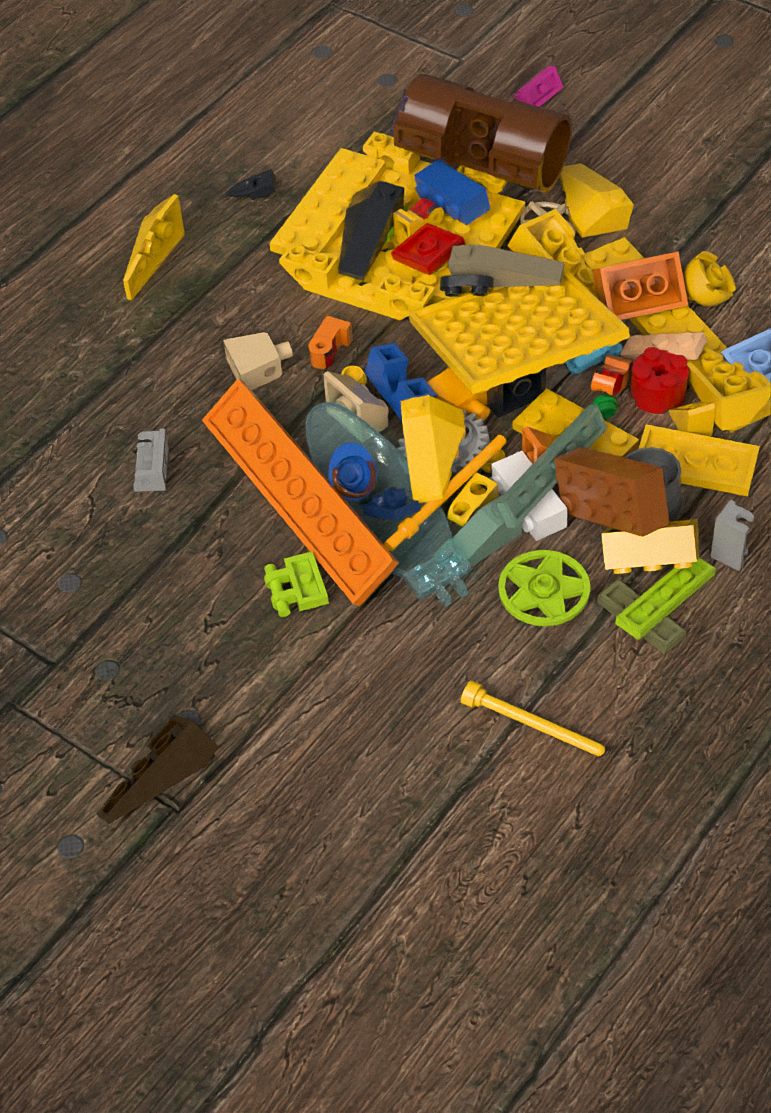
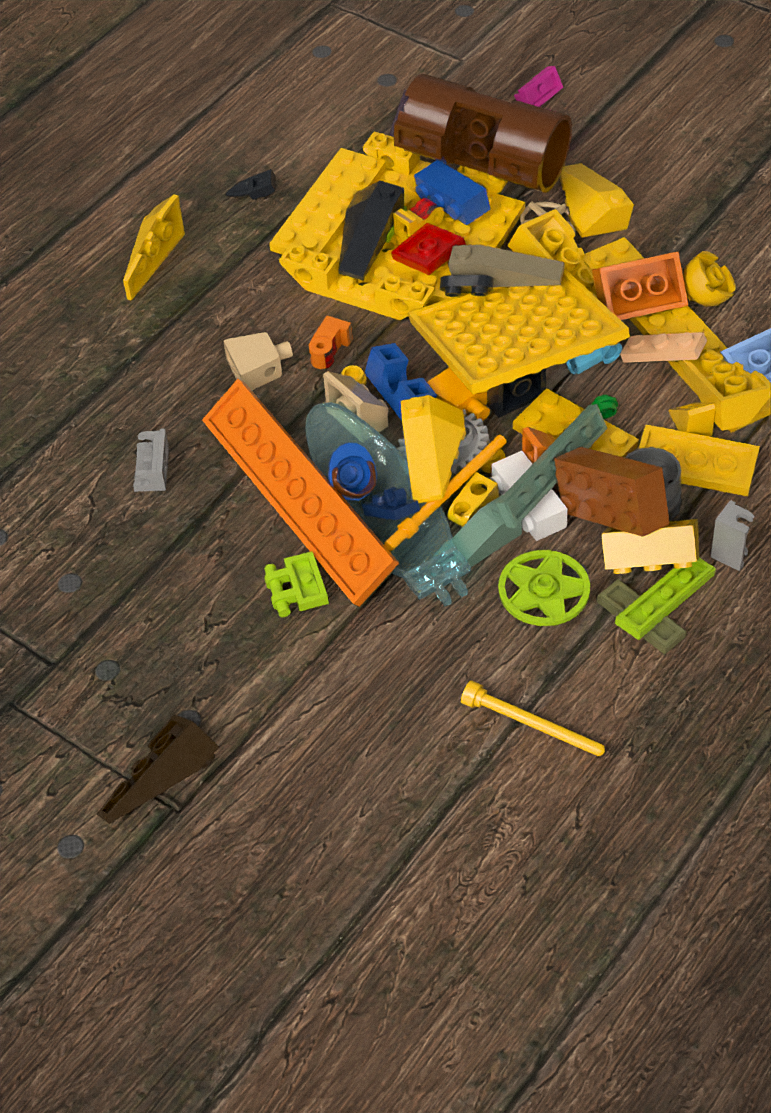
orange leg [591,354,633,397] -> none
red brick [630,347,689,414] -> none

